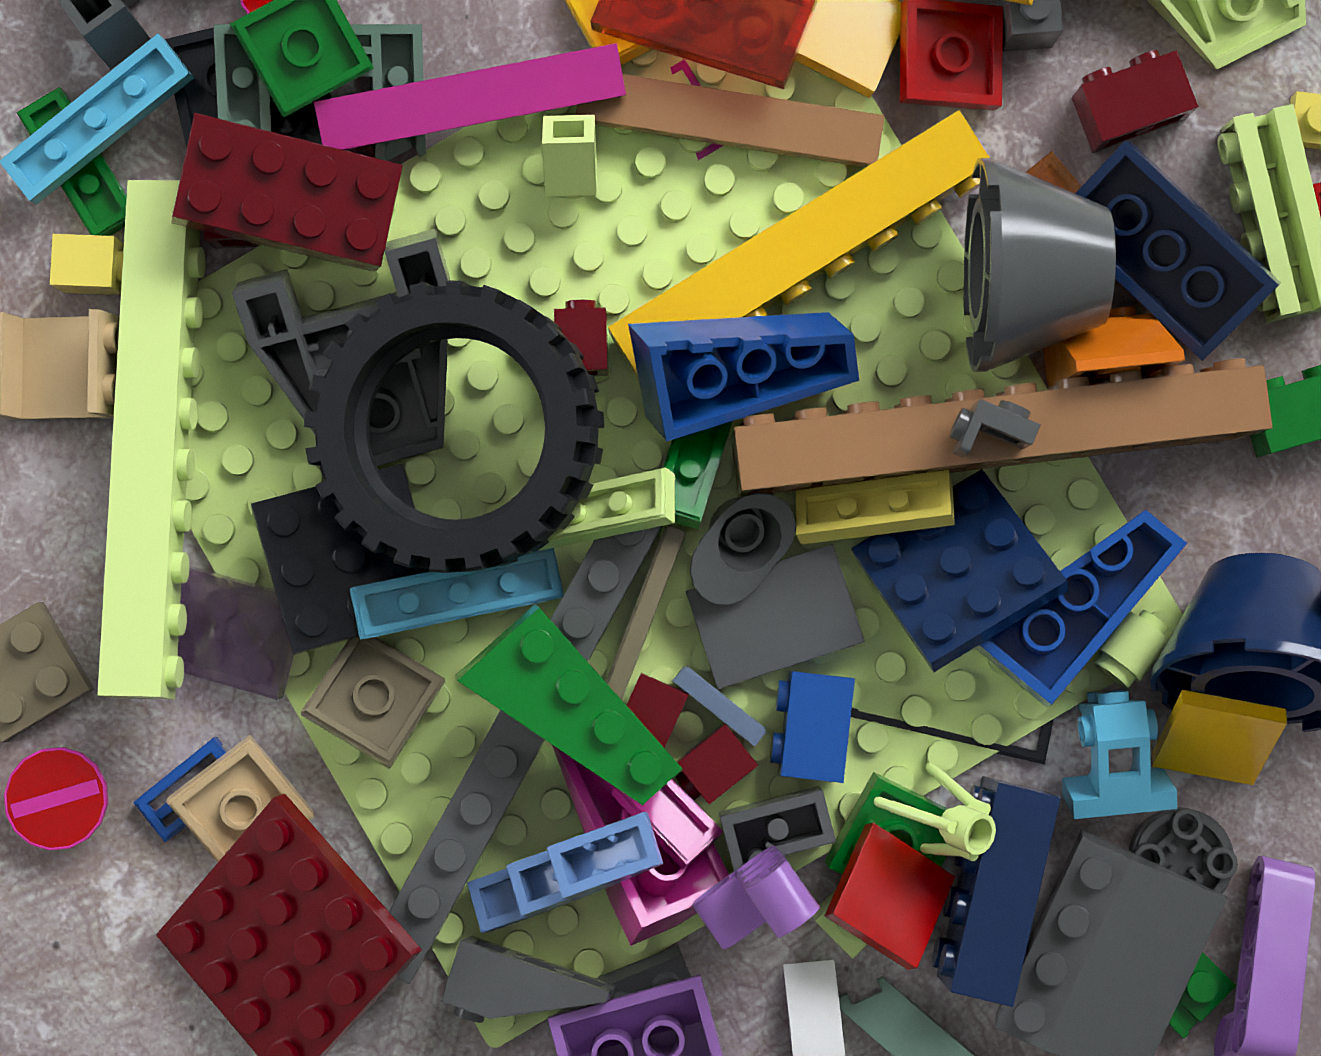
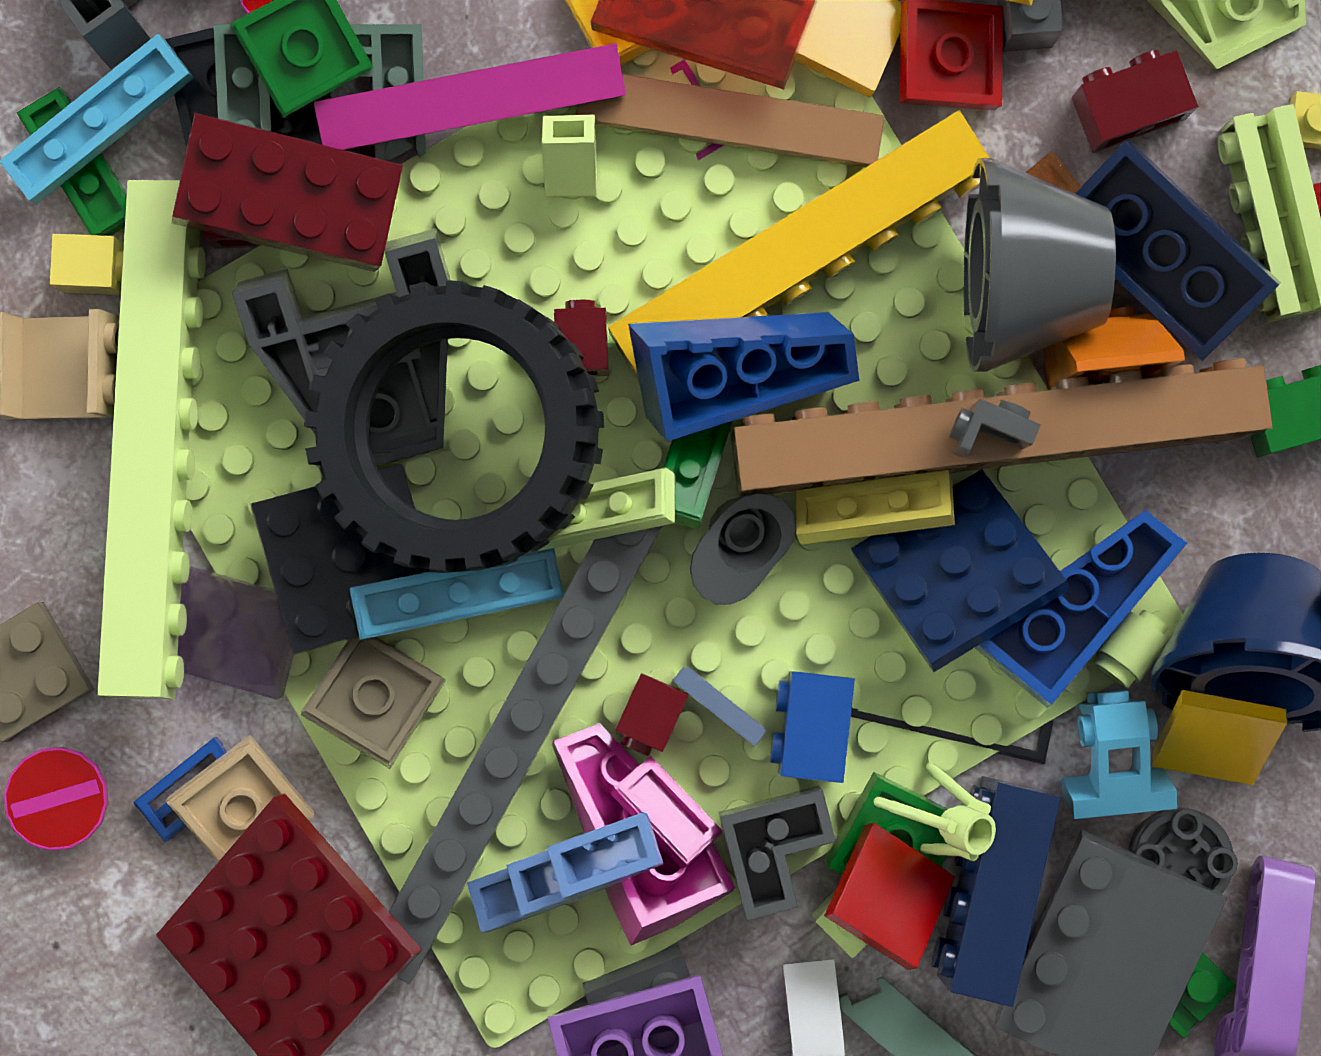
dark grey slope [441,936,617,1023] -> none
green wedge [455,604,683,805] -> none
dark tan tile [606,525,686,700] -> none
dark red brick [675,723,758,805] -> none
dark grey tile [686,544,865,689] -> none
medium lavender beam [692,845,820,949] -> none

